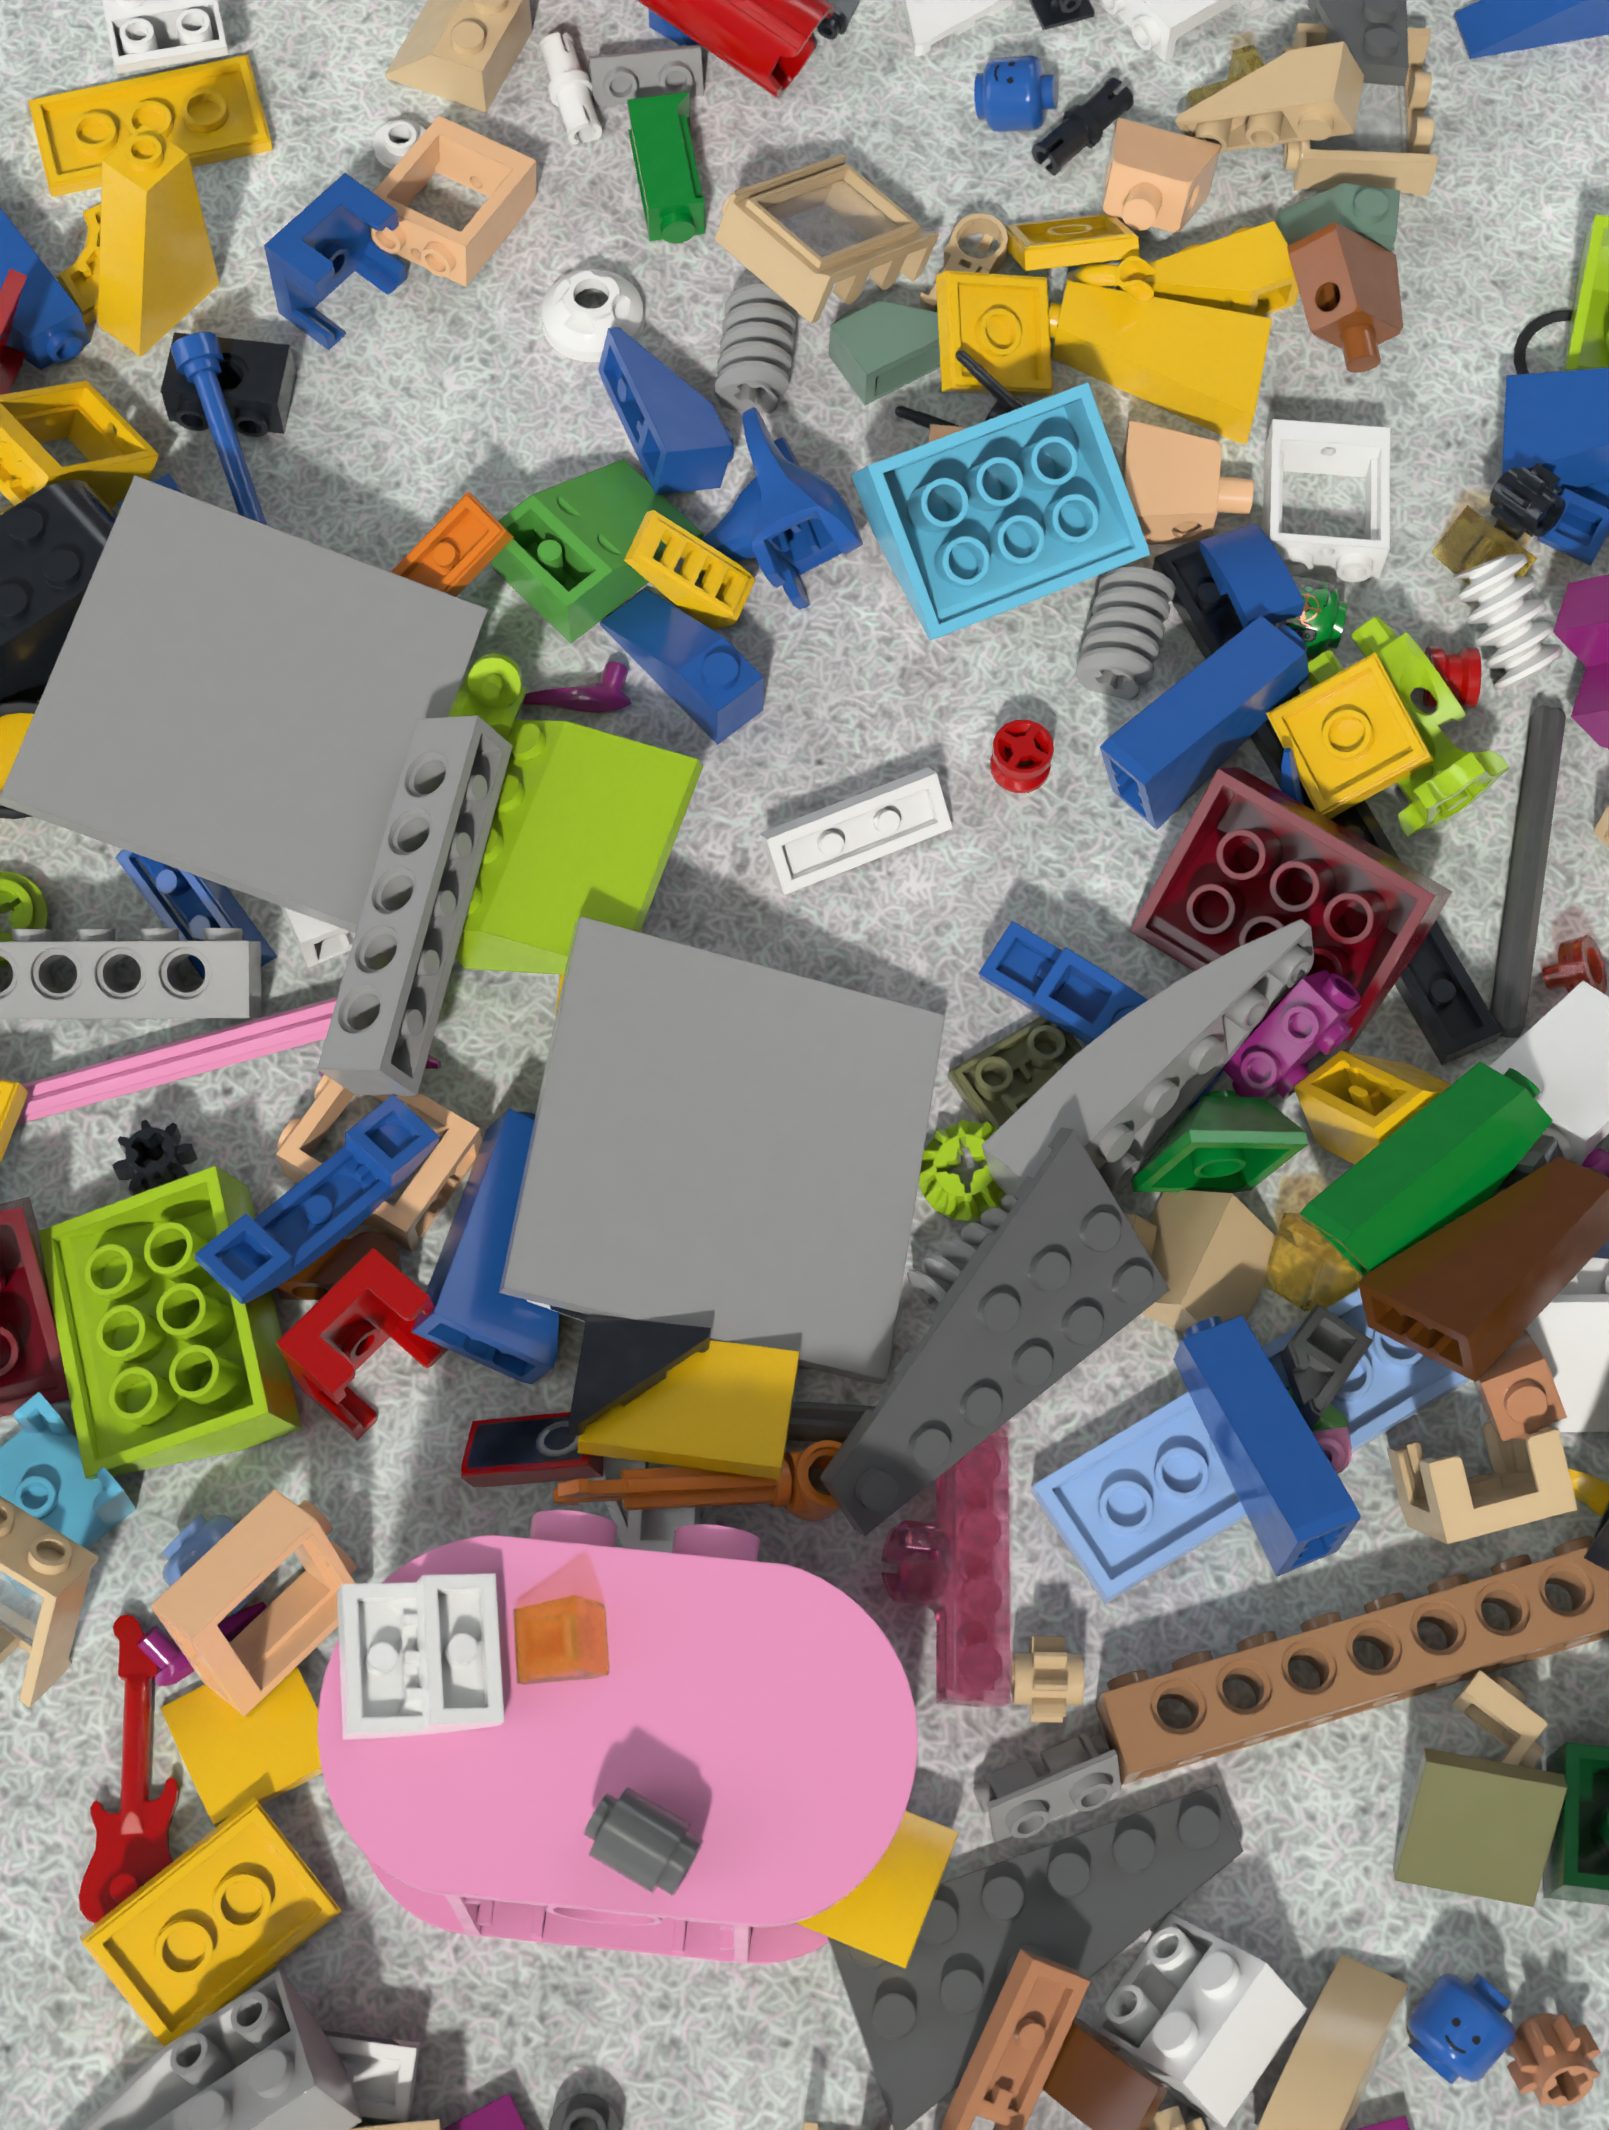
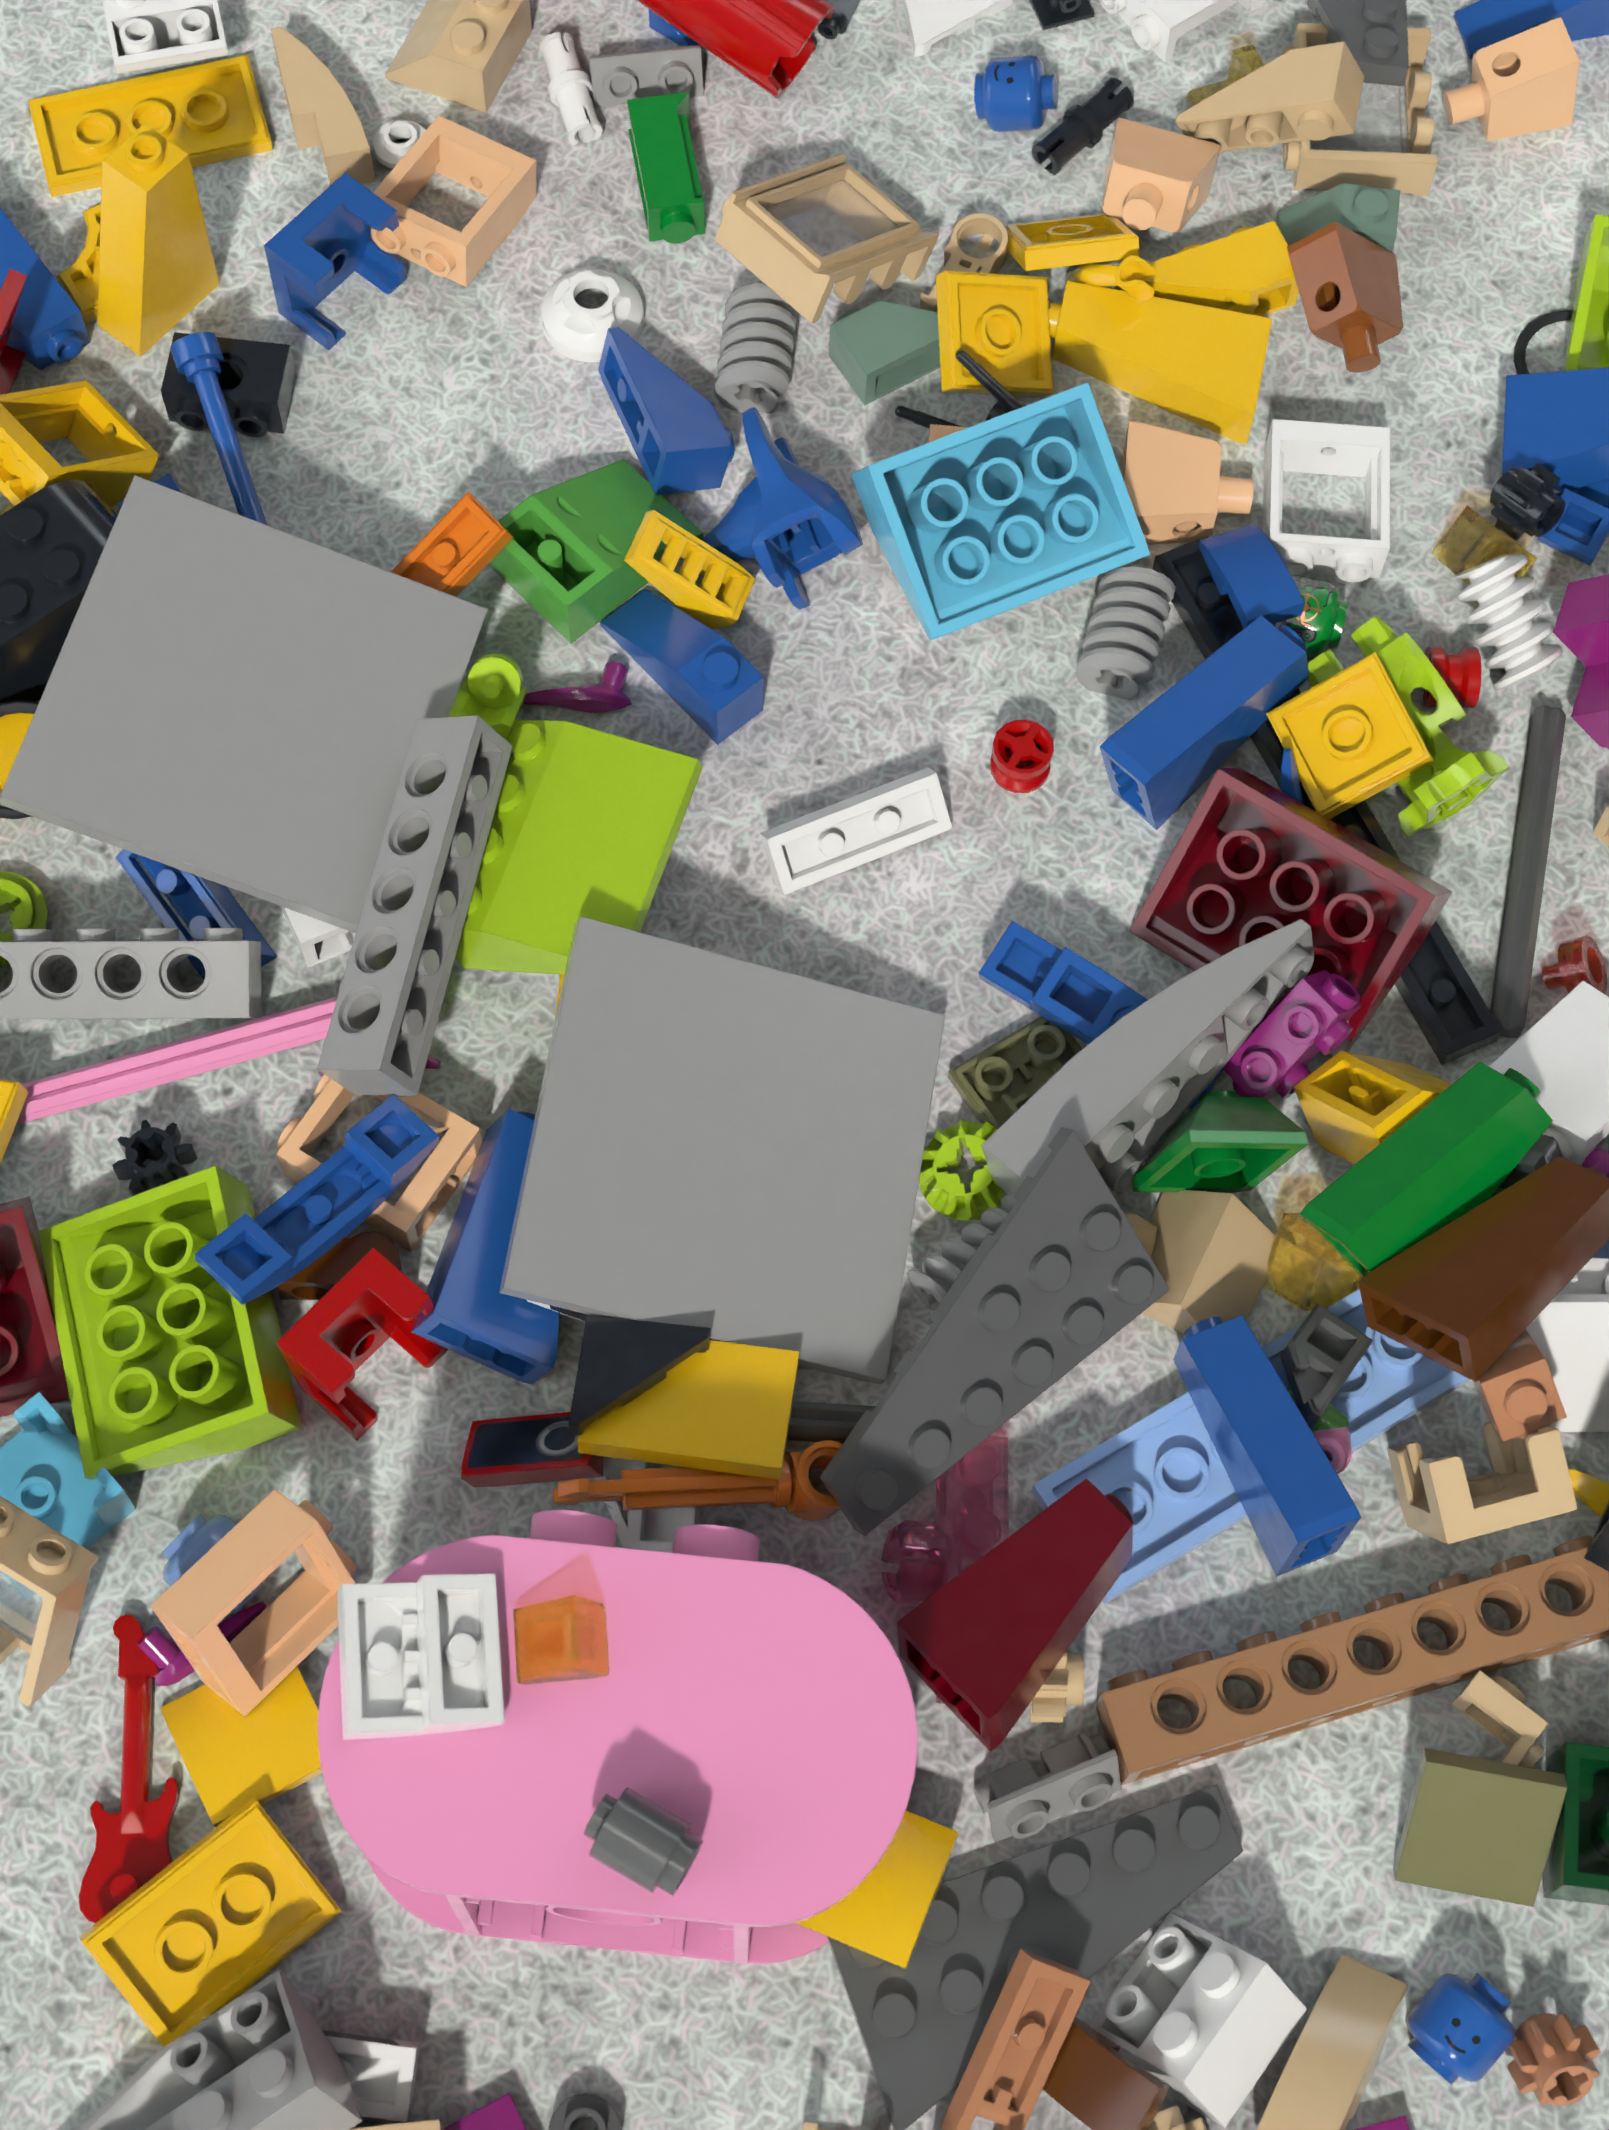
none -> tan slope [271,27,375,186]
none -> dark red slope [896,1478,1133,1752]
none -> light nougat torso [1442,17,1580,141]

